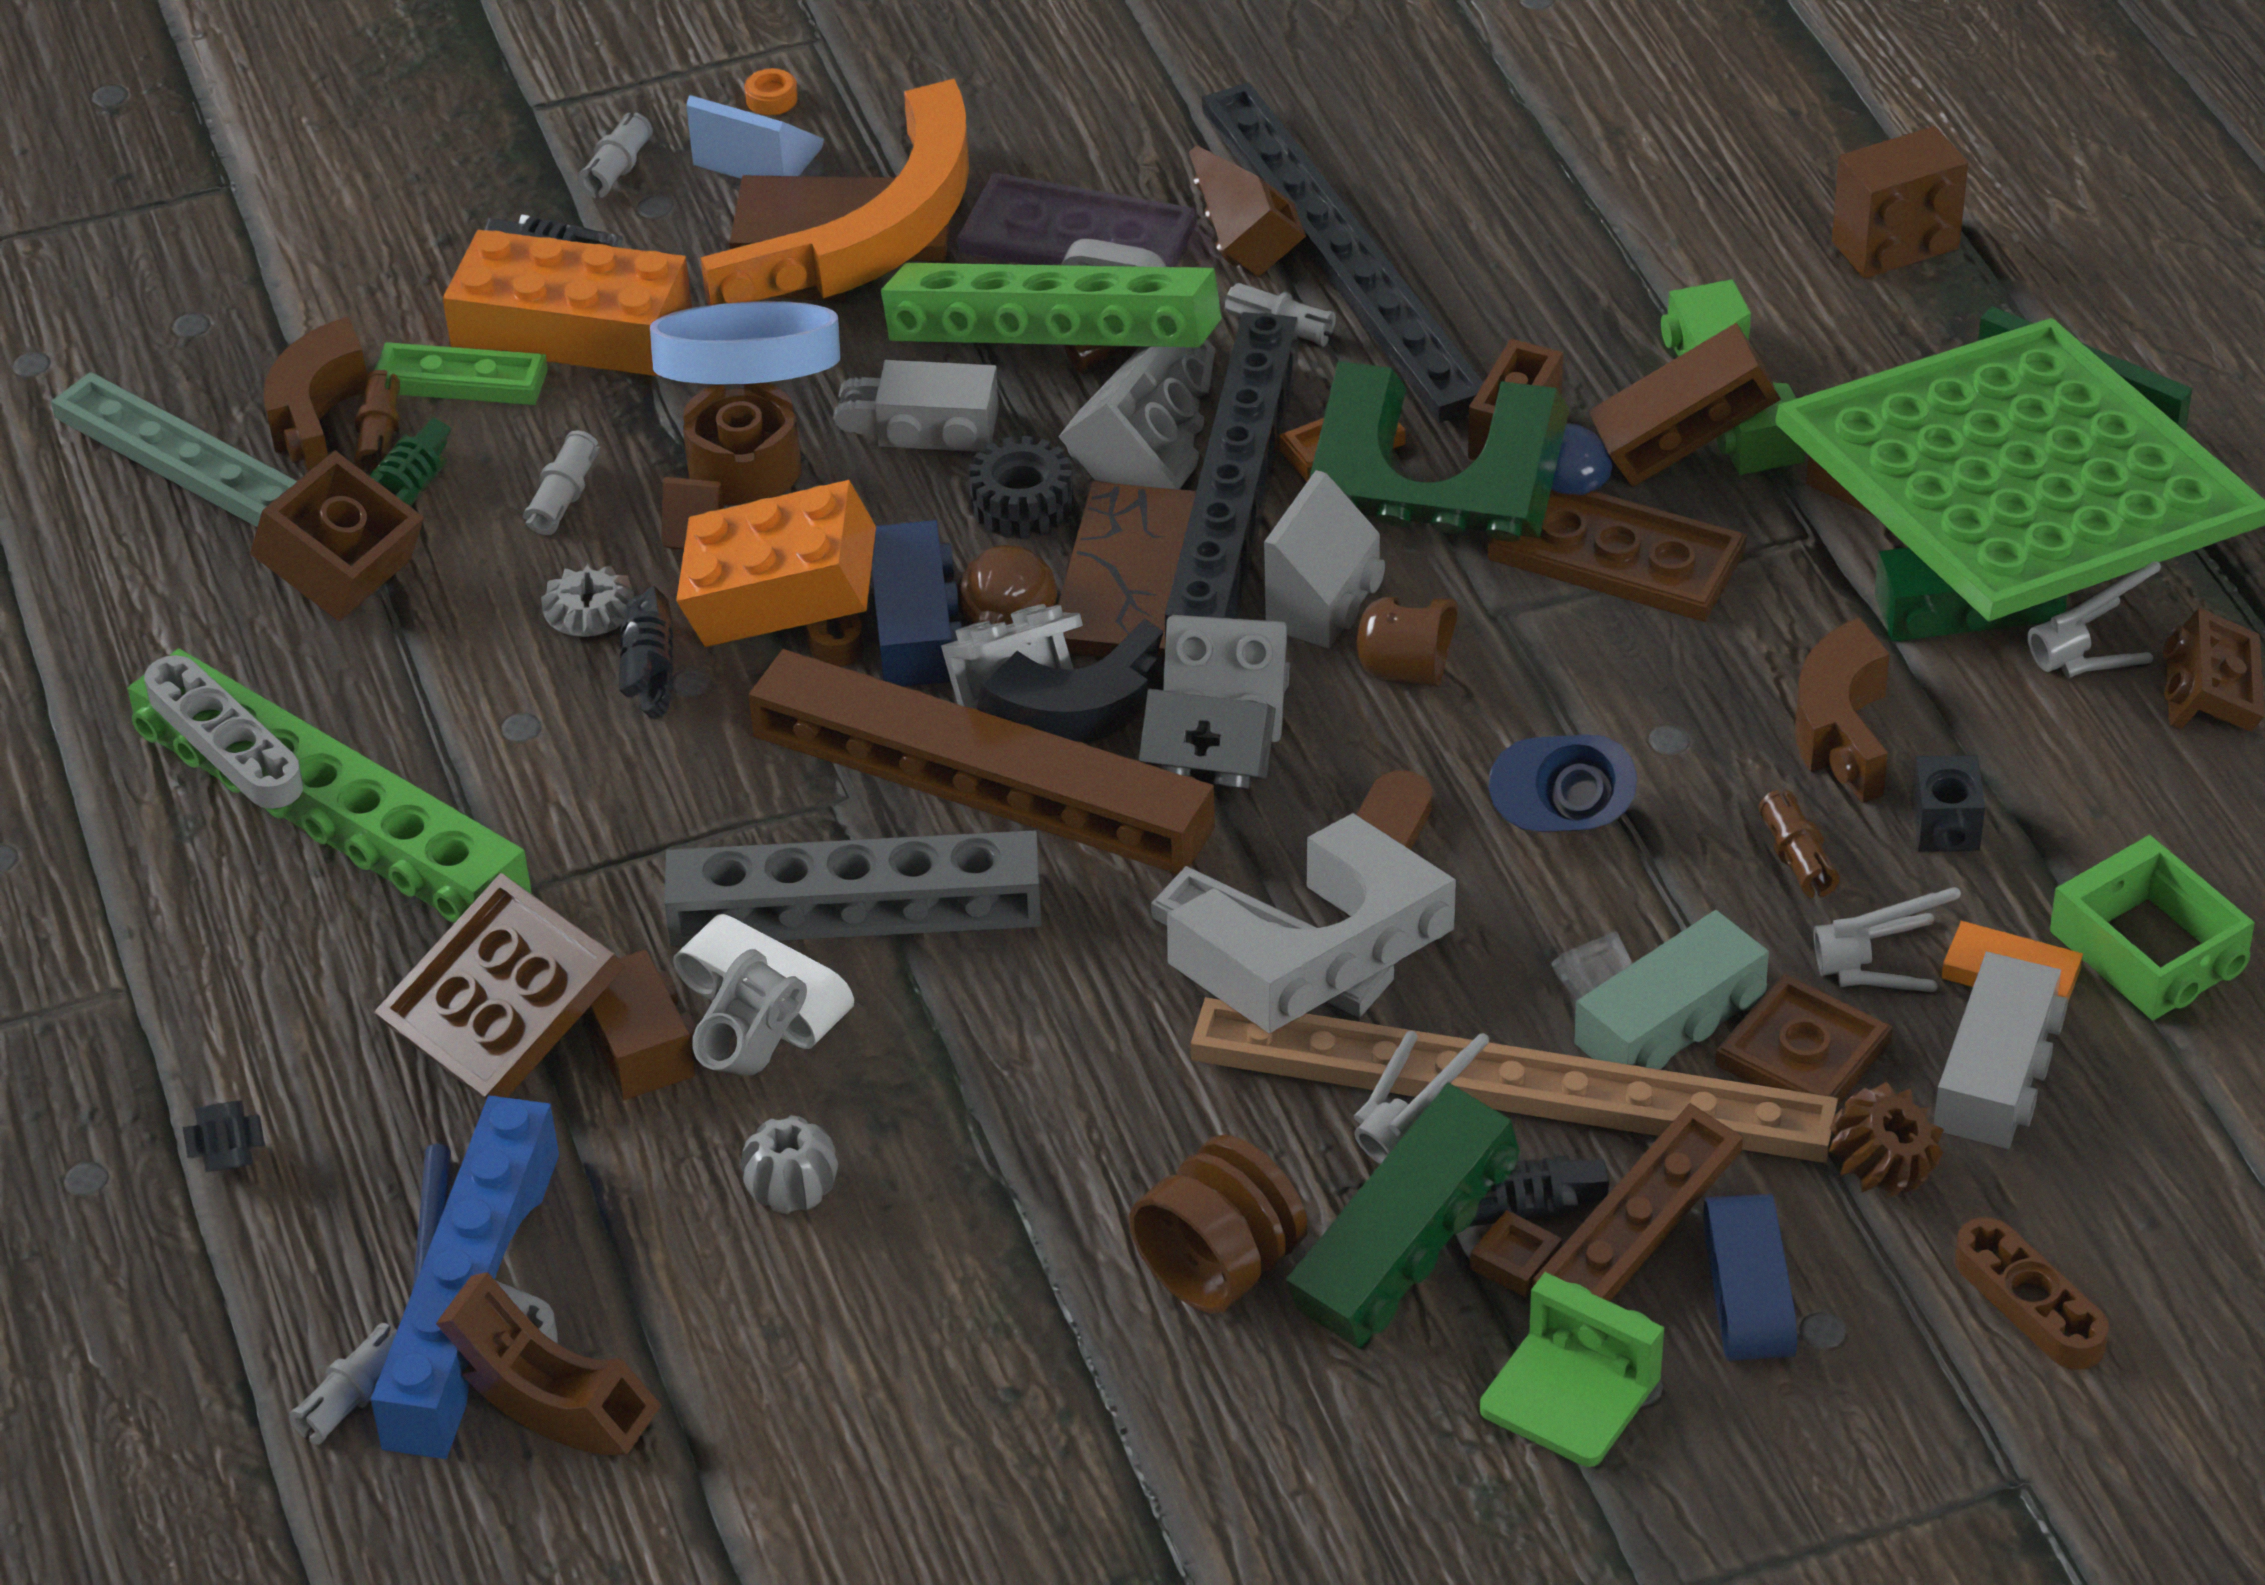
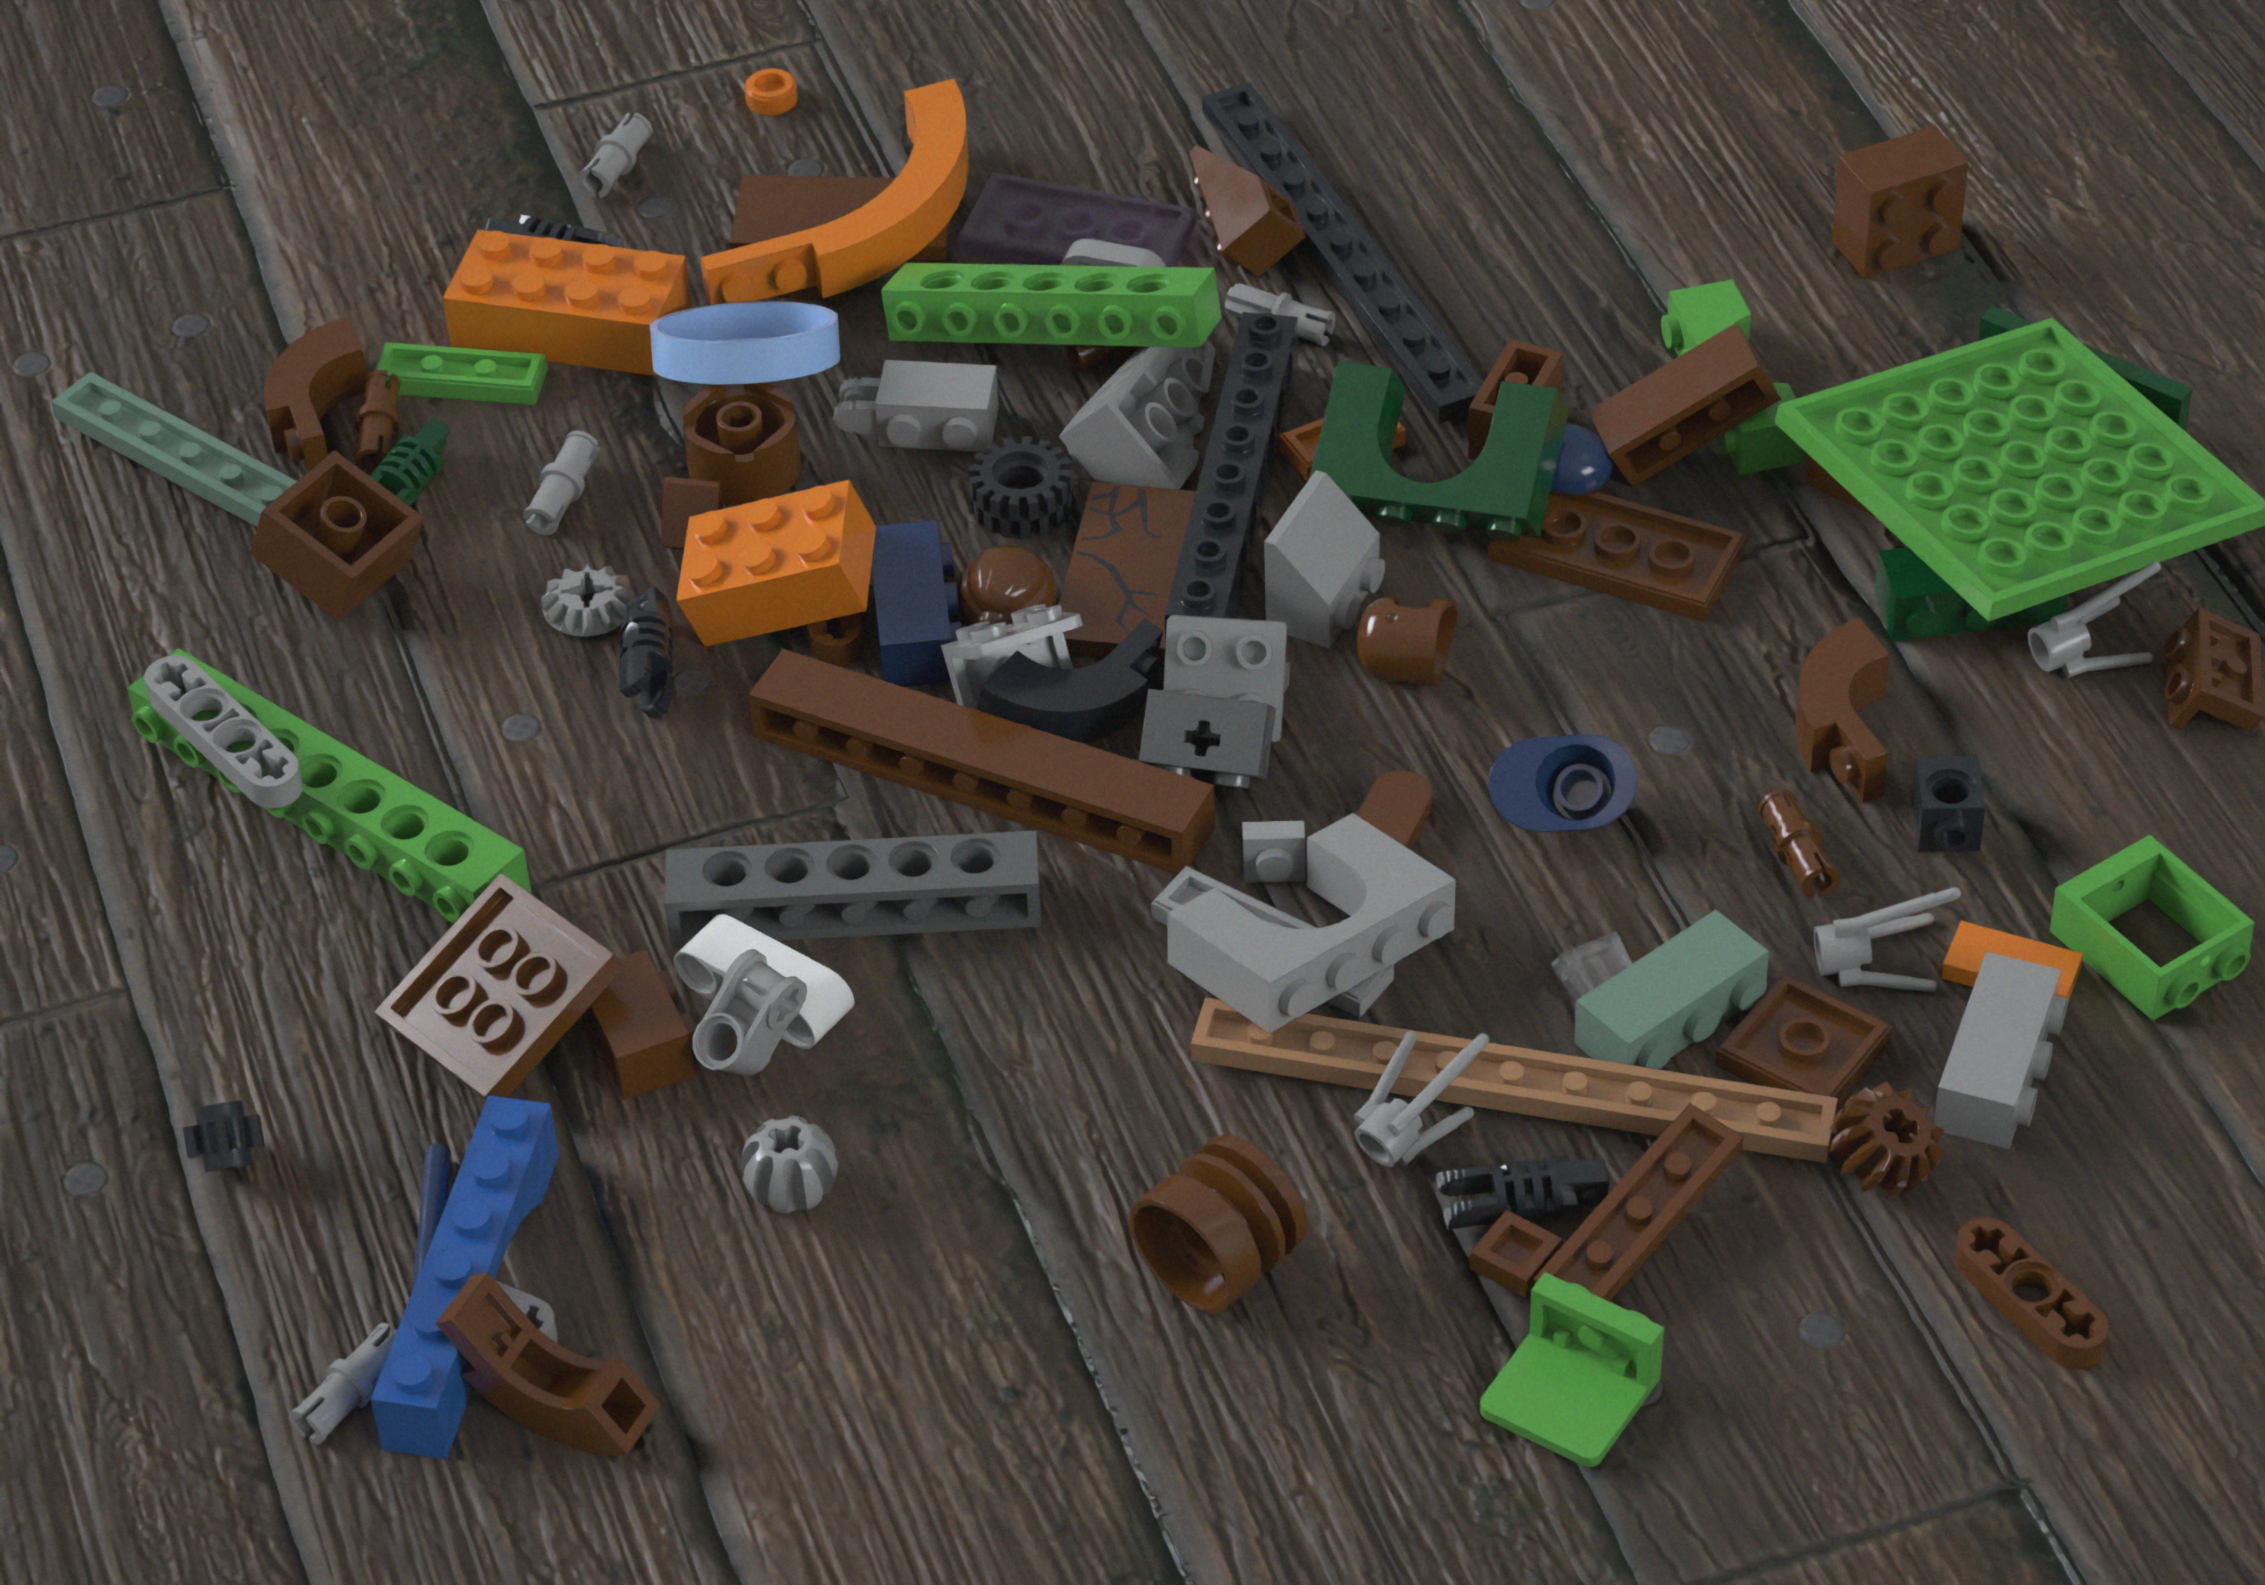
light blue slope [686,95,824,179] -> none
dark green brick [1286,1082,1520,1350] -> none
dark blue beam [1703,1193,1797,1361] -> none
none -> light grey plate [1242,821,1305,883]

